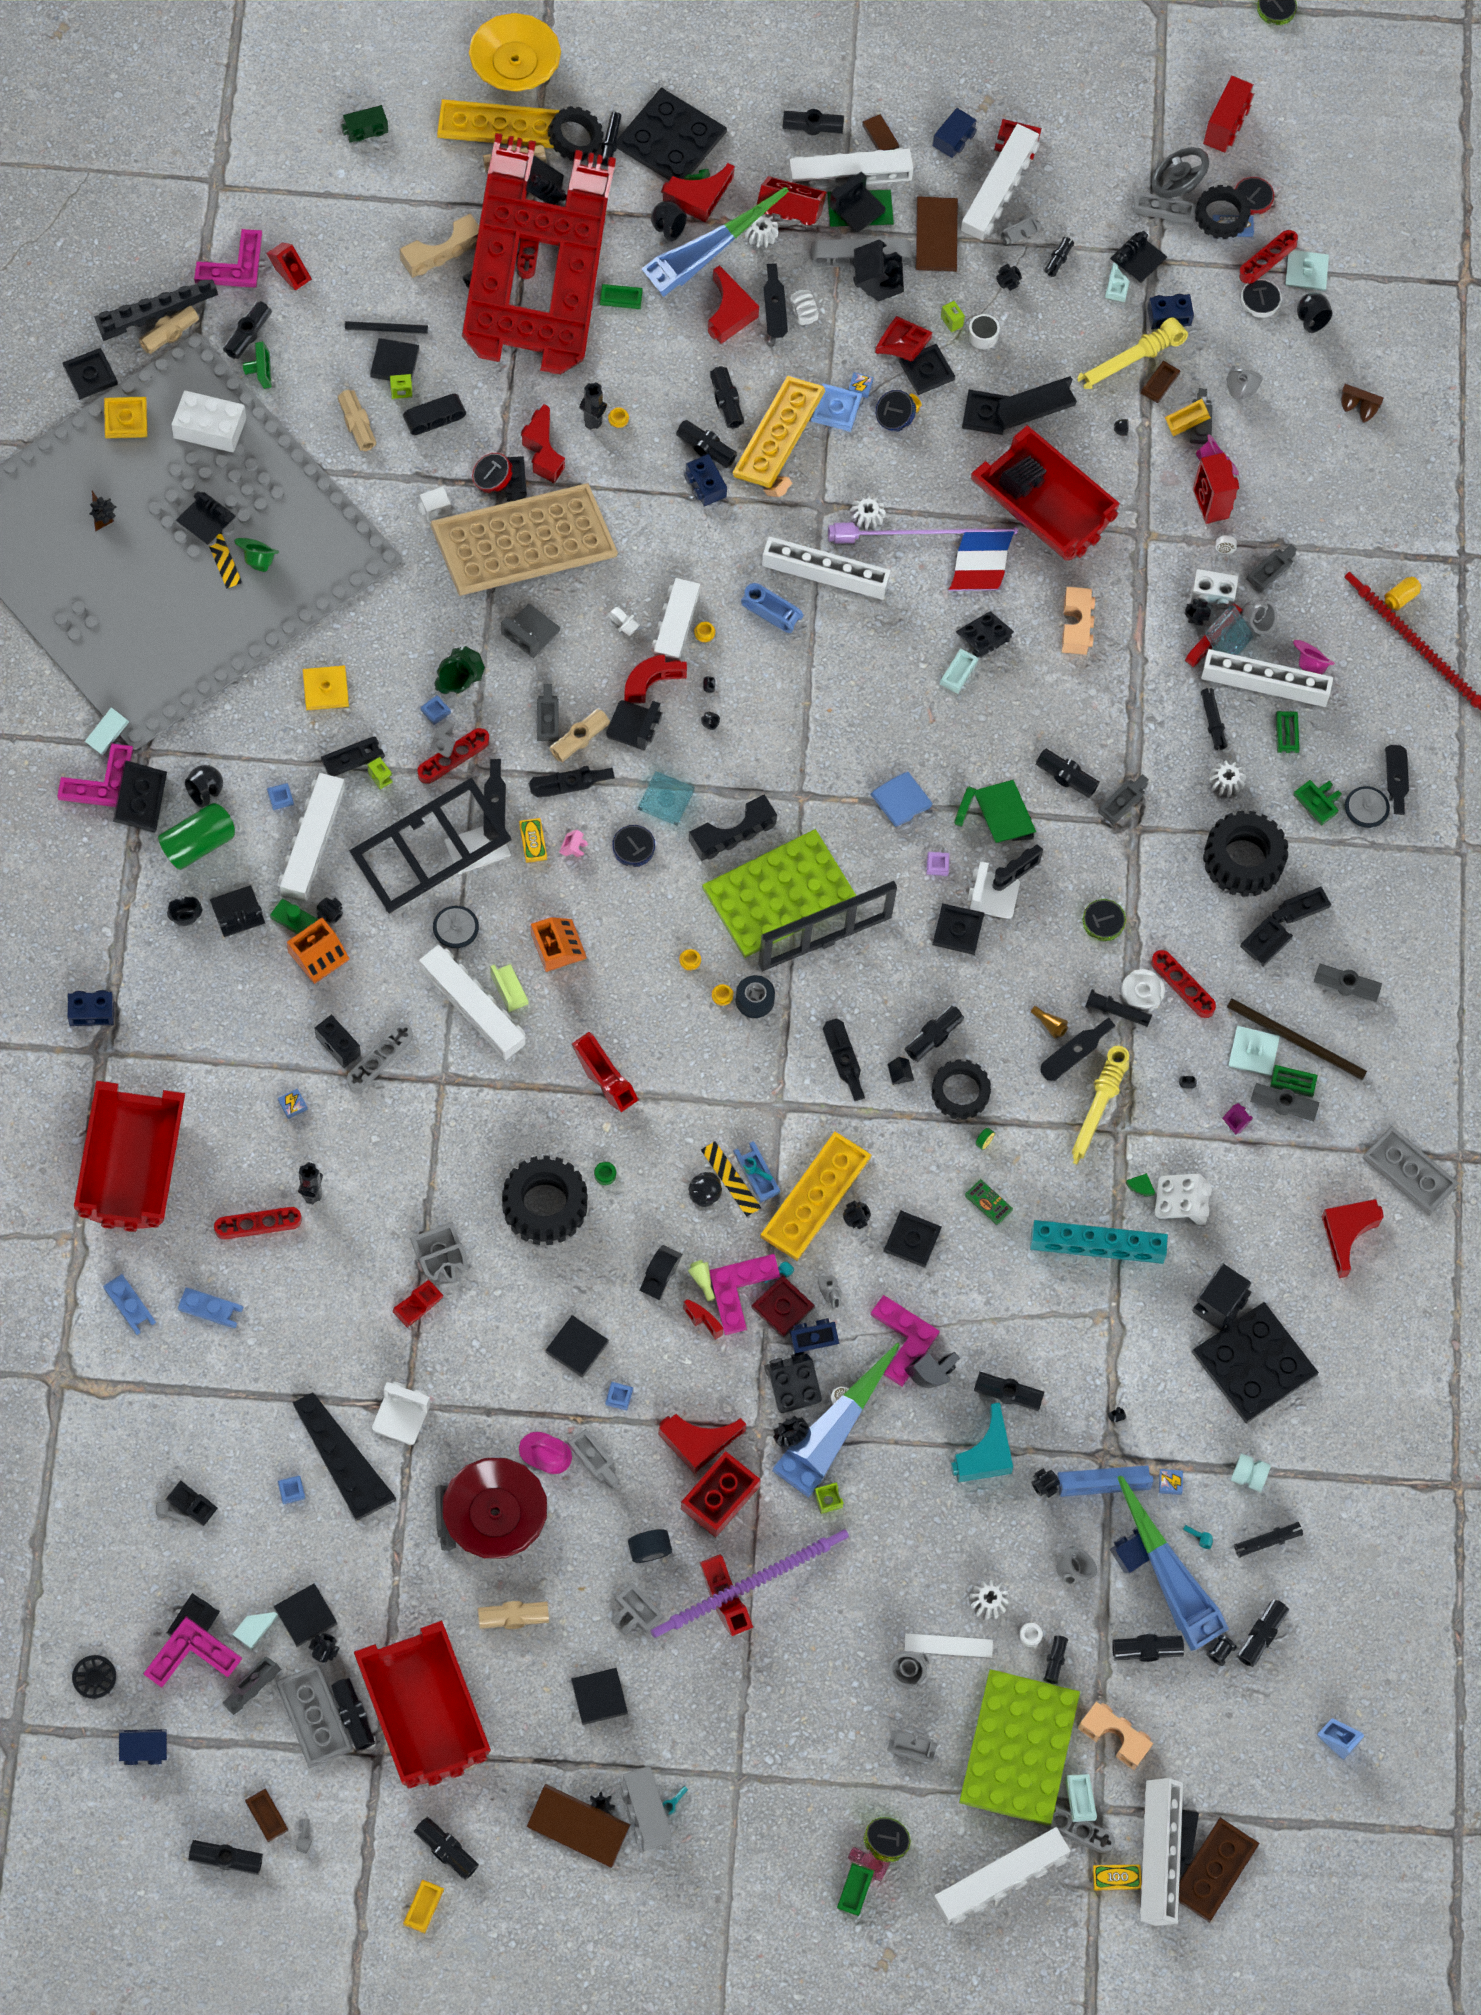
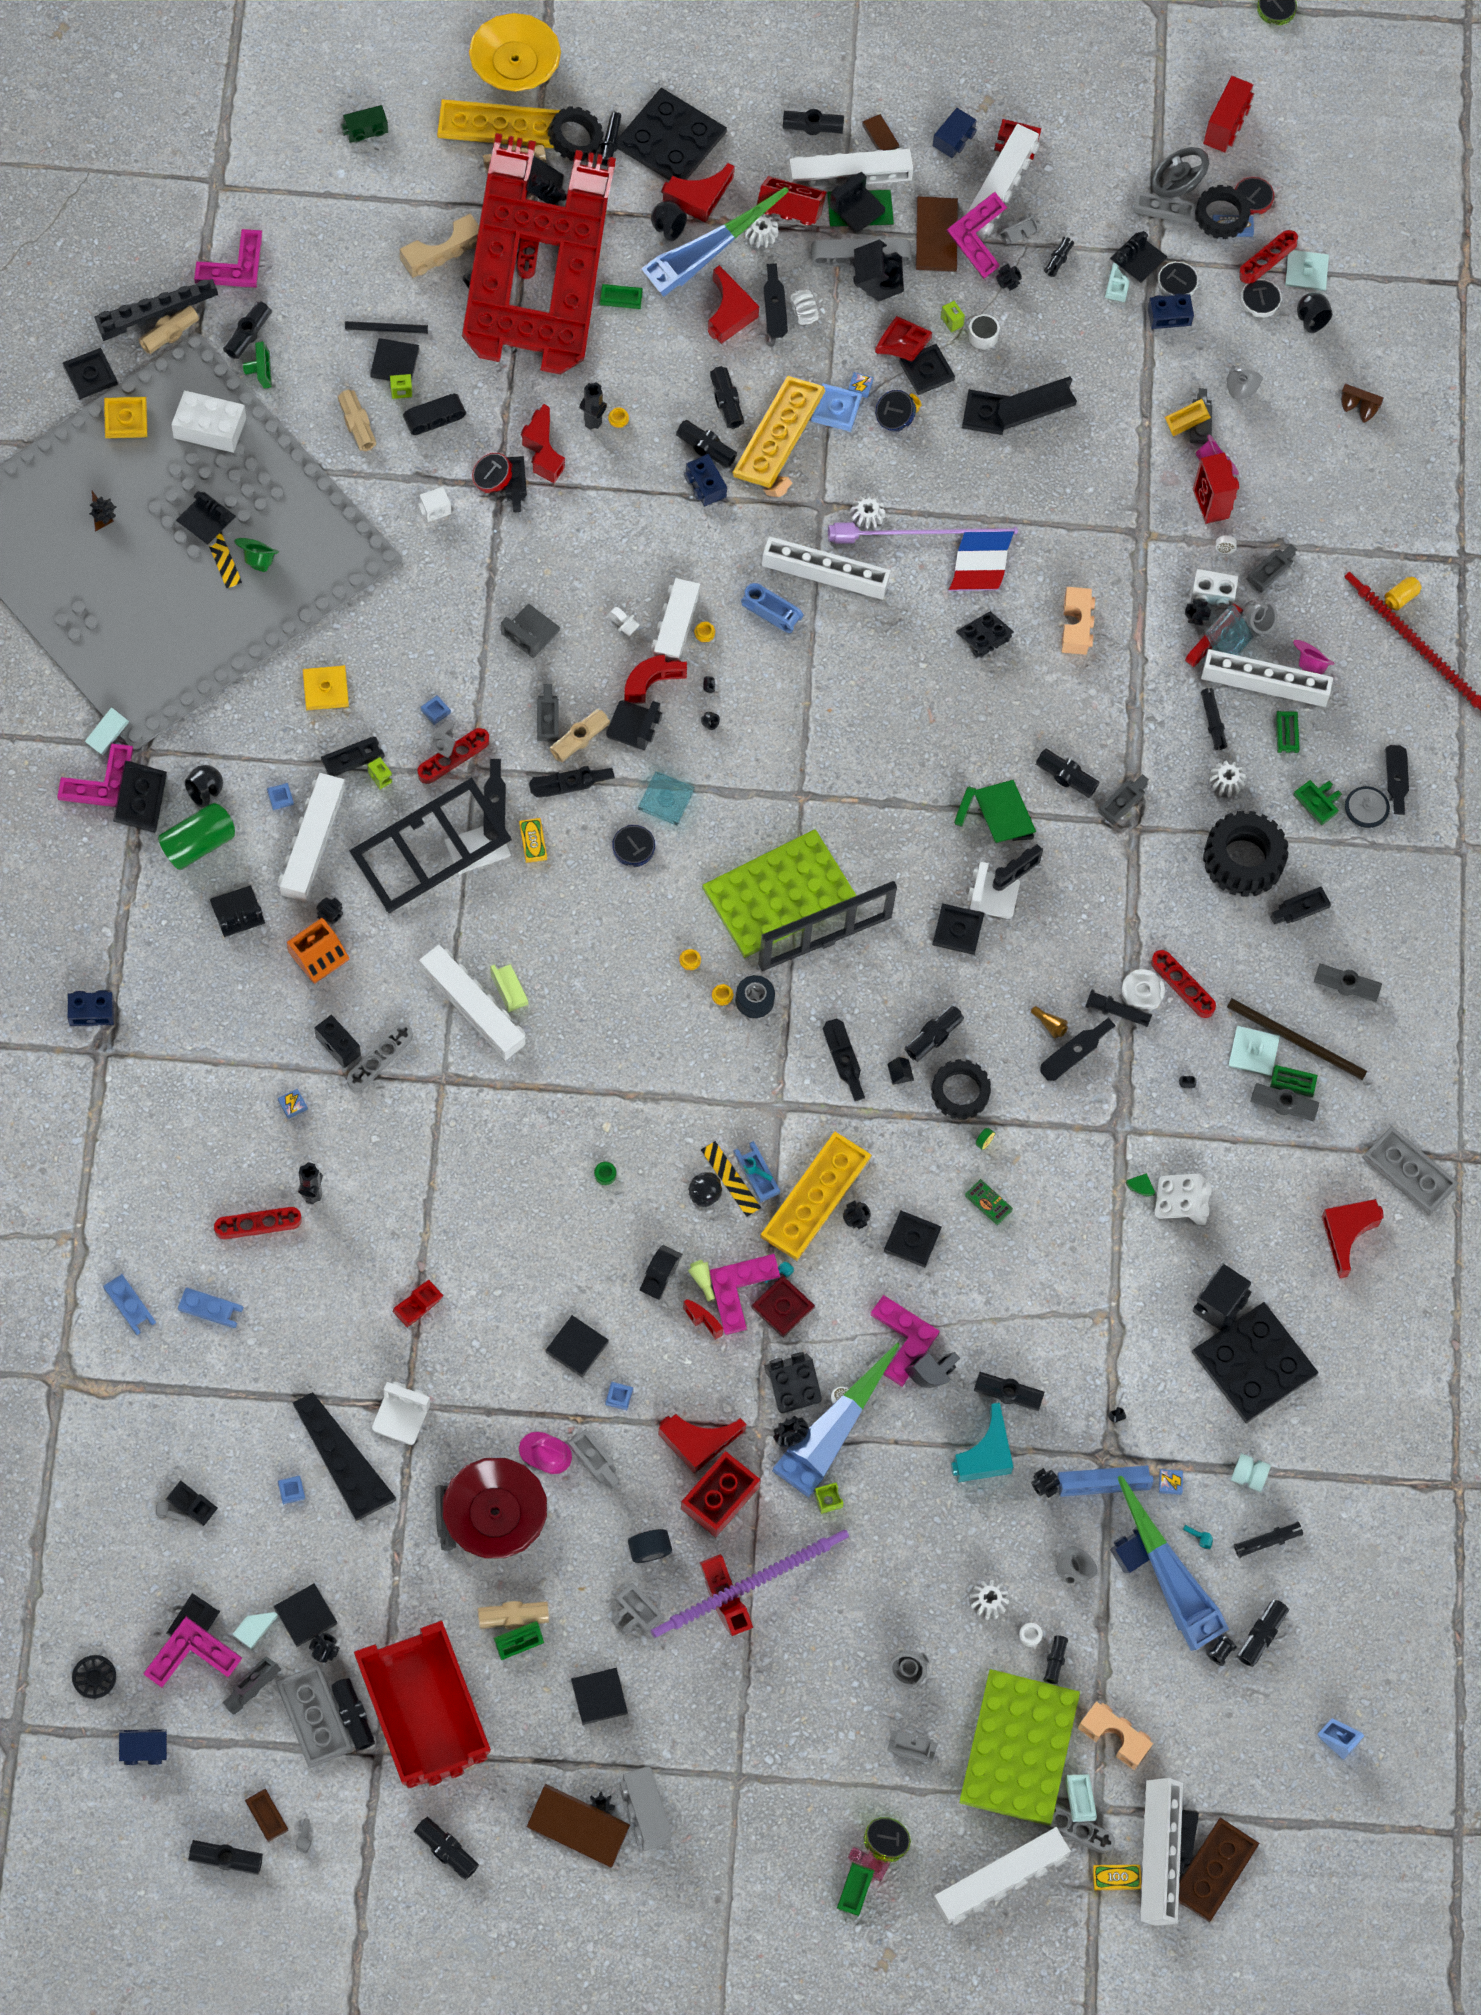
red cylinder [74,1080,186,1232] -> none
black hair [167,896,203,926] -> none
red slope [266,242,312,290] -> none
green tile [270,898,319,934] -> none
yellow tile [403,1879,444,1934] -> none
light grey plate [410,1222,468,1282] -> none
tan plate [430,483,618,596] -> none
light grey wheel [433,905,479,948] -> none
dark green piece [434,646,485,694] -> none
black tyre [502,1155,588,1246] -> none
orange slope [531,917,587,972] -> none
bright pink tile [559,830,588,857] -> none
red arch [571,1032,639,1112] -> none
teal hand [662,1786,688,1815] -> none
green tile [684,168,711,180] -> none
black arch [689,794,777,861] -> none
dark blue brick [789,1318,840,1353] -> none
light grey piece [818,1275,842,1309] -> none
medium blue slope [870,772,933,827] -> none
white sticker [904,1633,993,1658] -> none
lavender tile [926,852,950,876] -> none
light aqua tile [940,648,979,694] -> none
red cylinder [971,425,1120,561] -> none
black brick [998,455,1047,500] -> none
teal brick [1030,1220,1168,1264] -> none
light yellow piece [1072,1046,1129,1165] -> none
light yellow piece [1077,318,1188,389] -> none
black tile [1082,899,1126,941] -> none
black piece [1112,1634,1184,1662] -> none
black hinge [1114,419,1129,436] -> none
reddish brown tile [1141,360,1181,403] -> none
magenta tile [1222,1103,1253,1135] -> none
black plate [1240,915,1293,967] -> none
none -> green tile [493,1621,544,1660]
none -> dark pink plate [946,192,1007,279]
none -> black tile [1158,261,1198,296]

